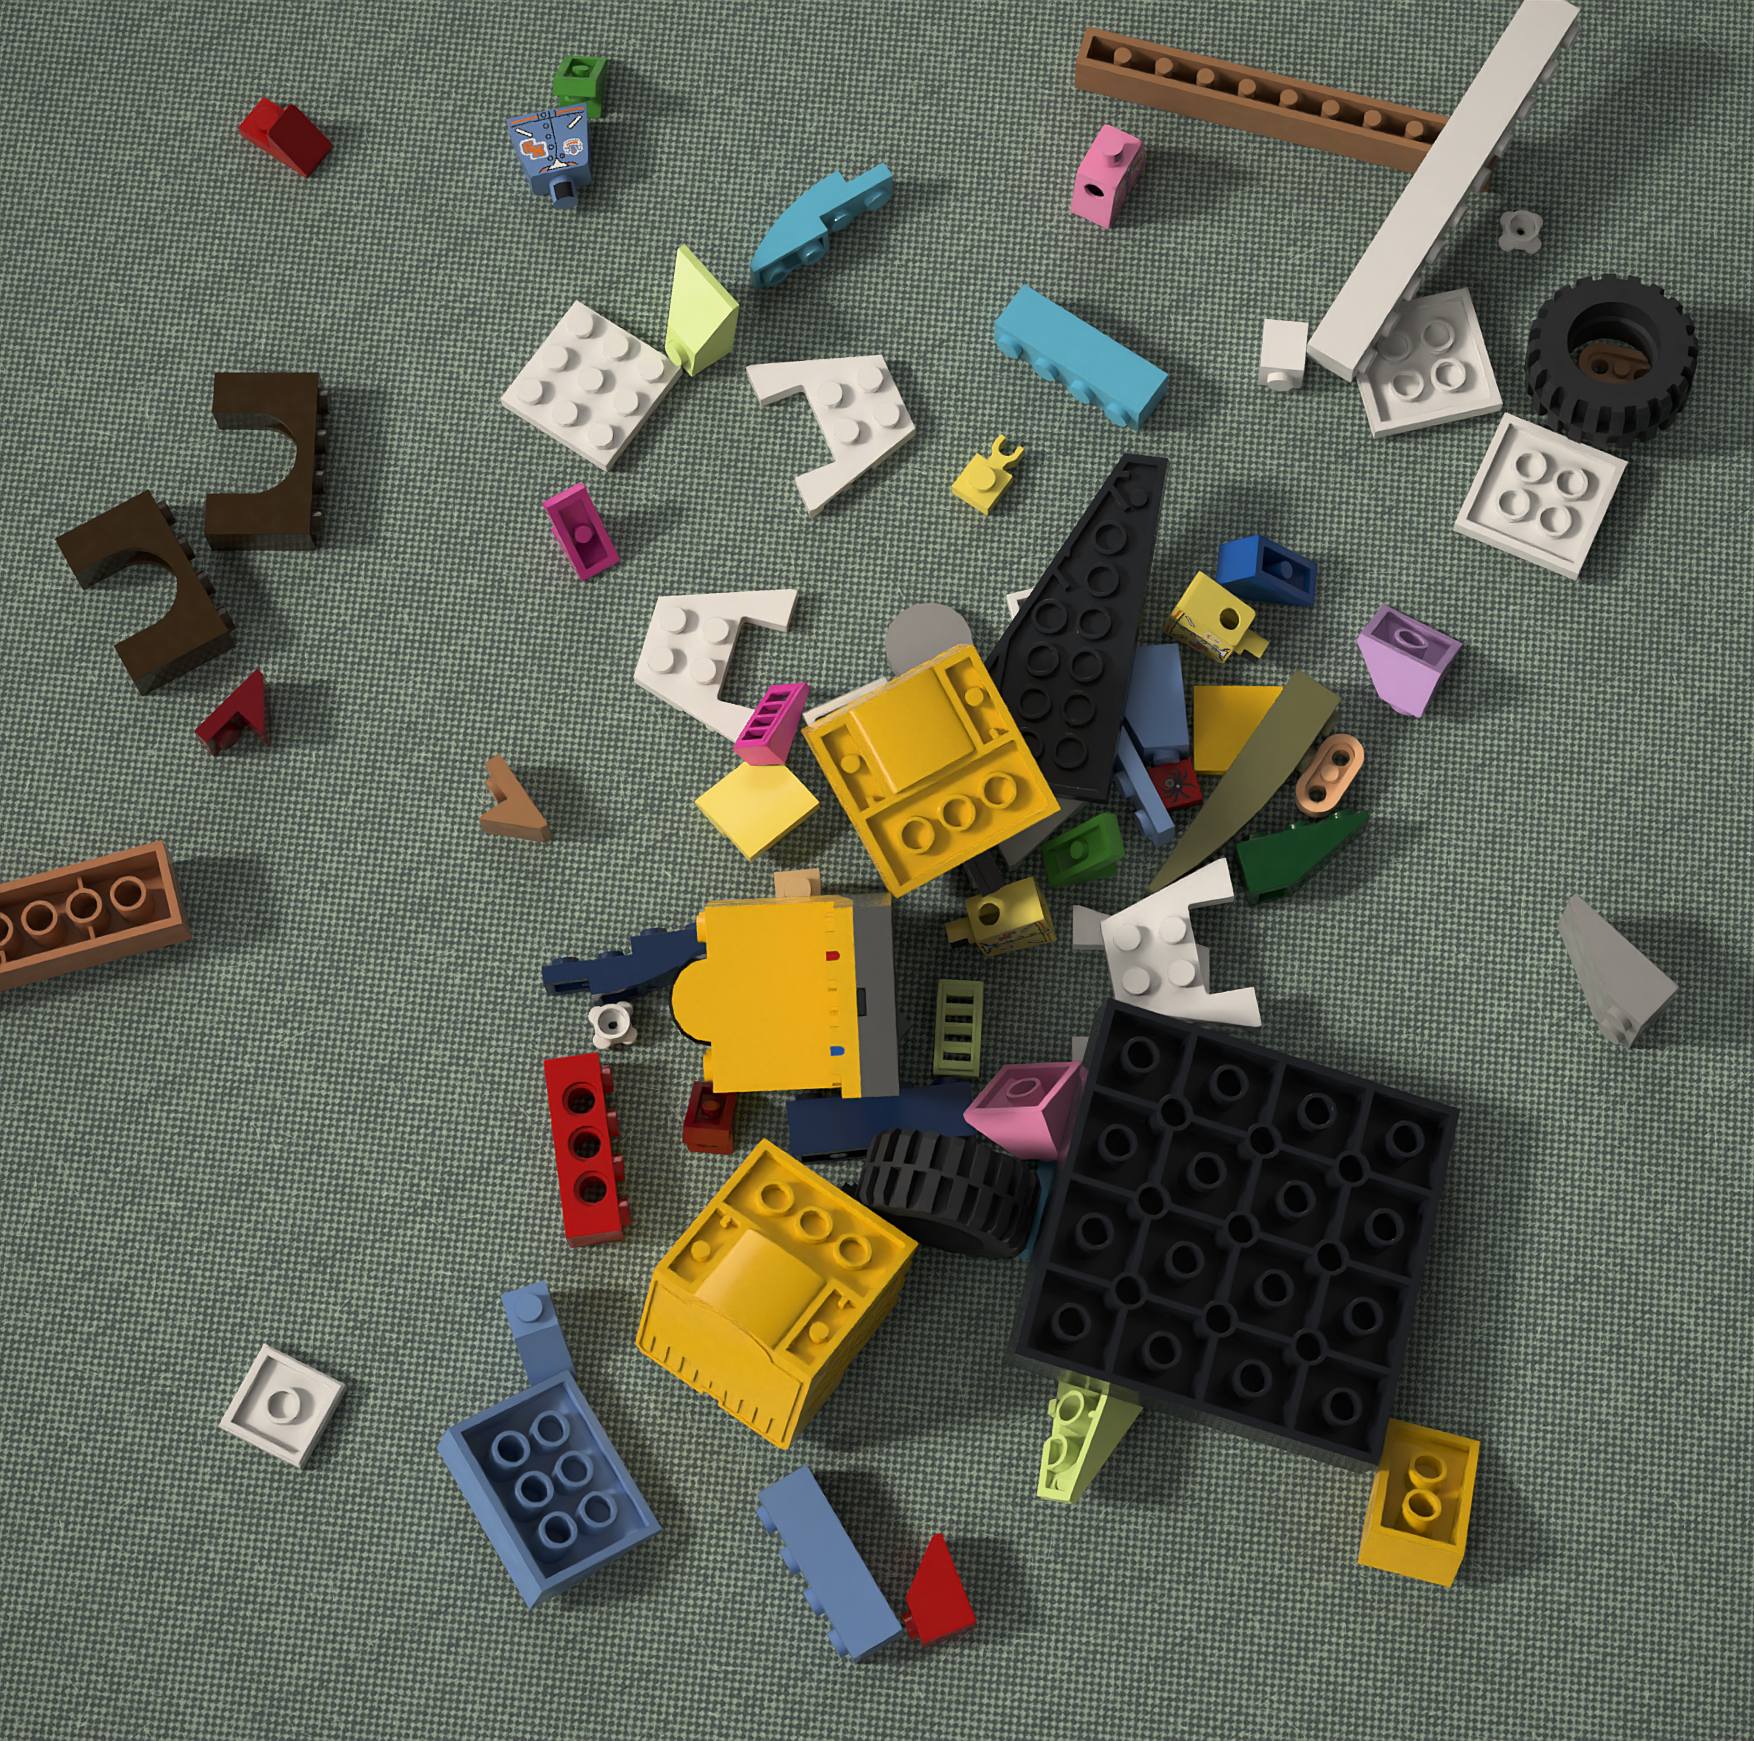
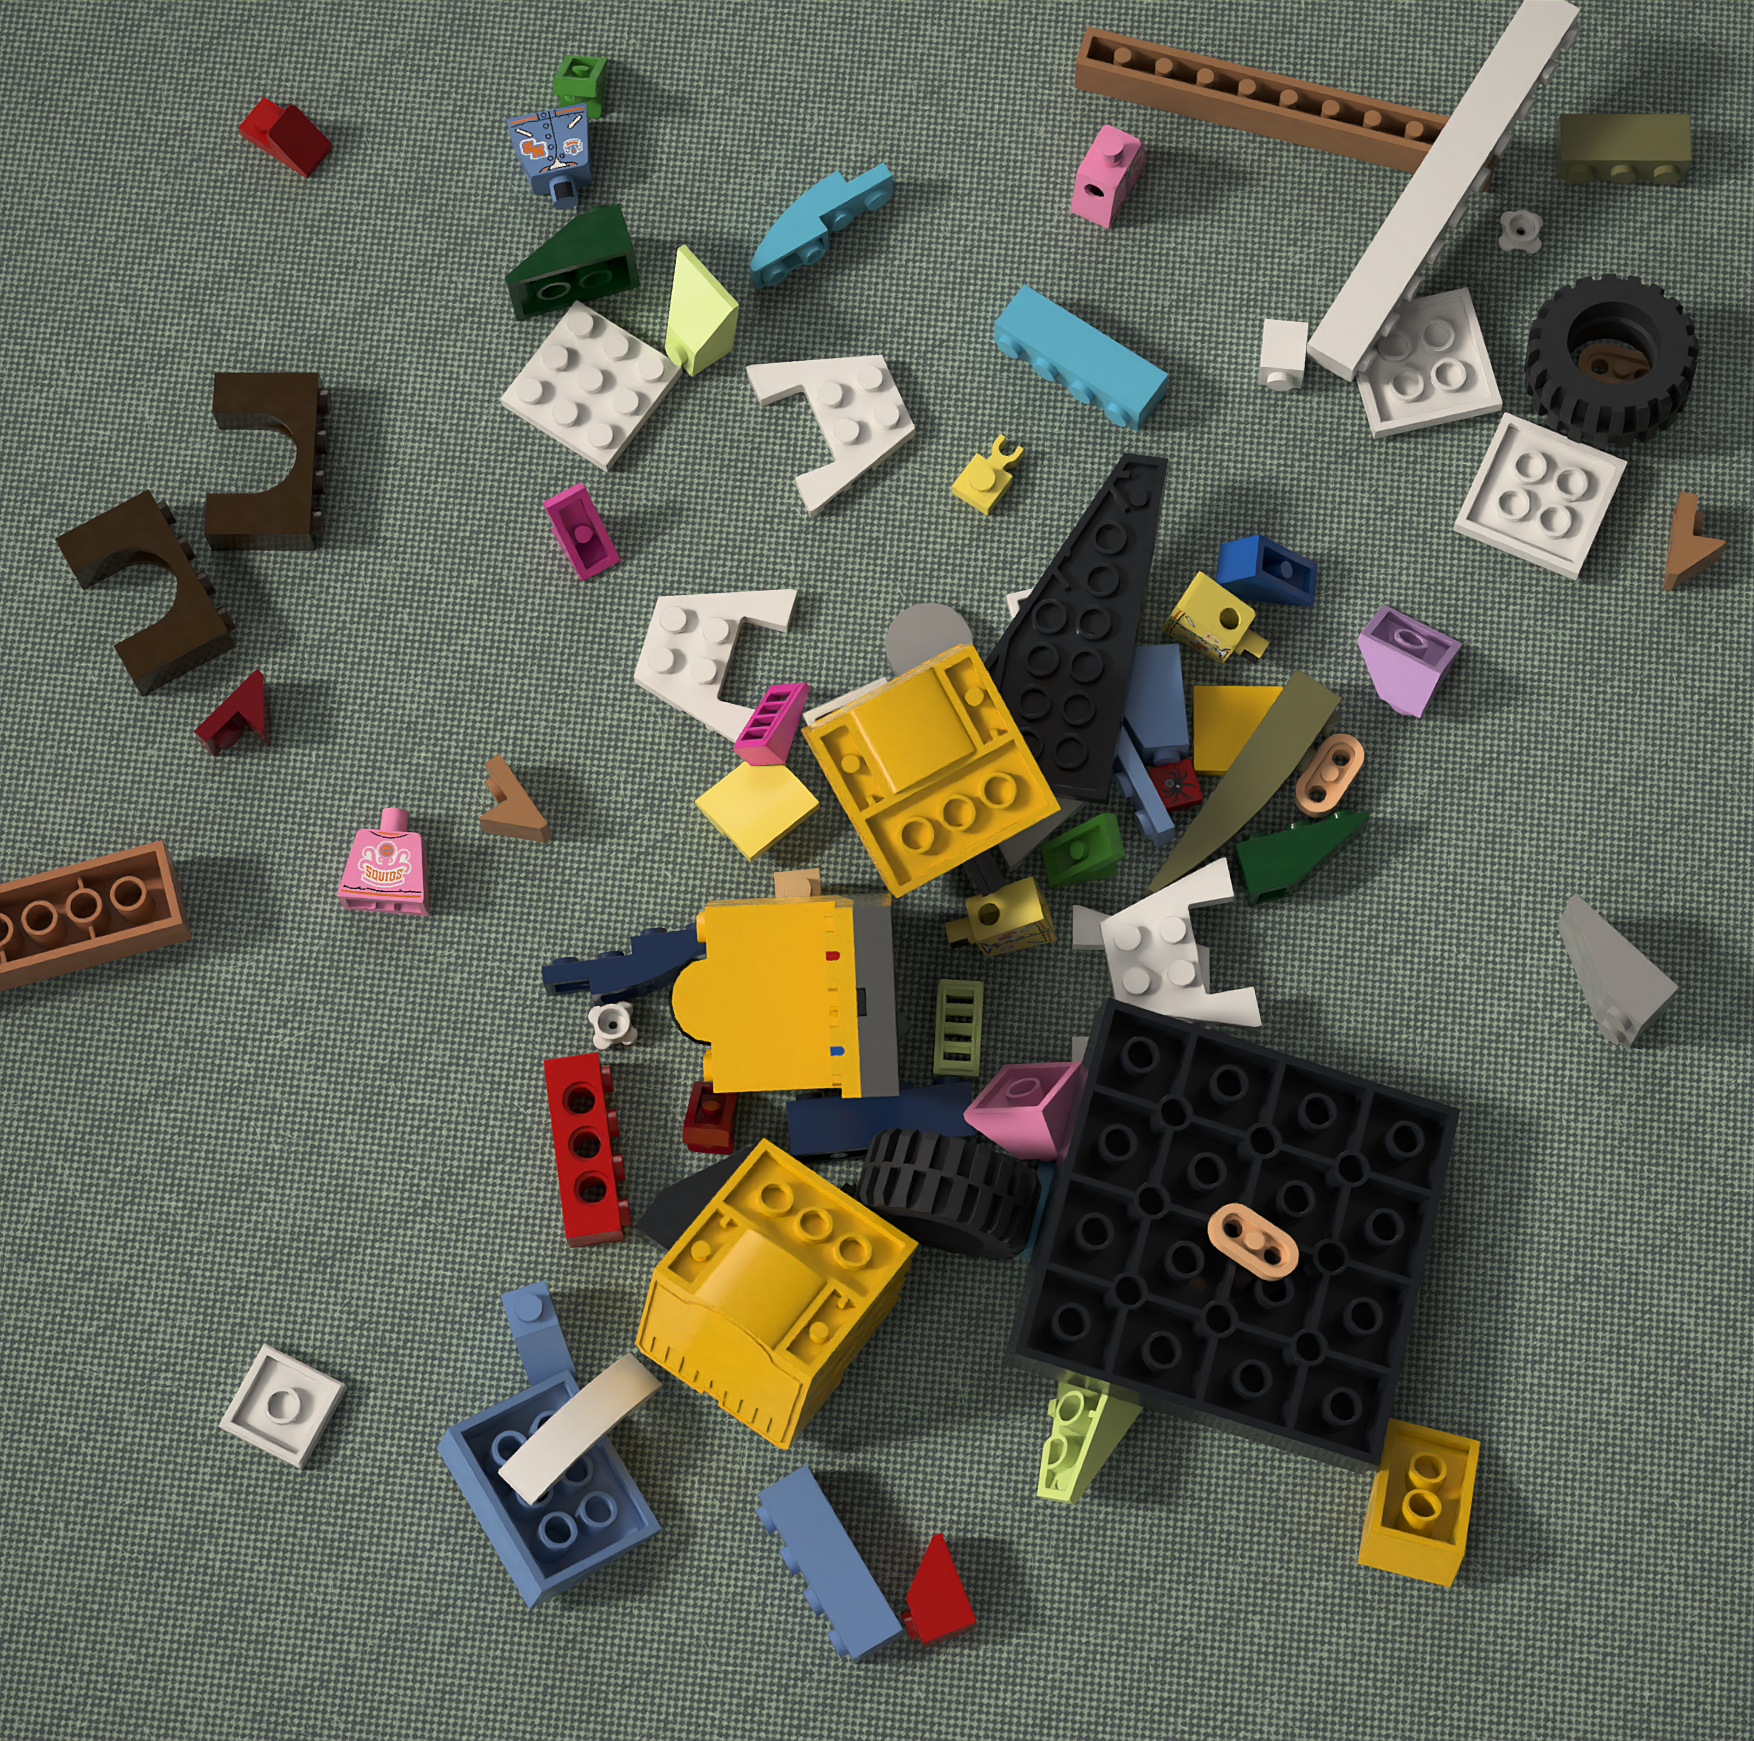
none -> bright pink torso [338,808,430,916]
none -> white slope [498,1352,663,1506]
none -> dark green slope [505,203,641,321]
none -> black slope [635,1143,758,1255]
none -> light nougat plate [1208,1203,1299,1281]
none -> olive brick [1554,114,1692,184]
none -> medium nougat slope [1662,492,1728,591]

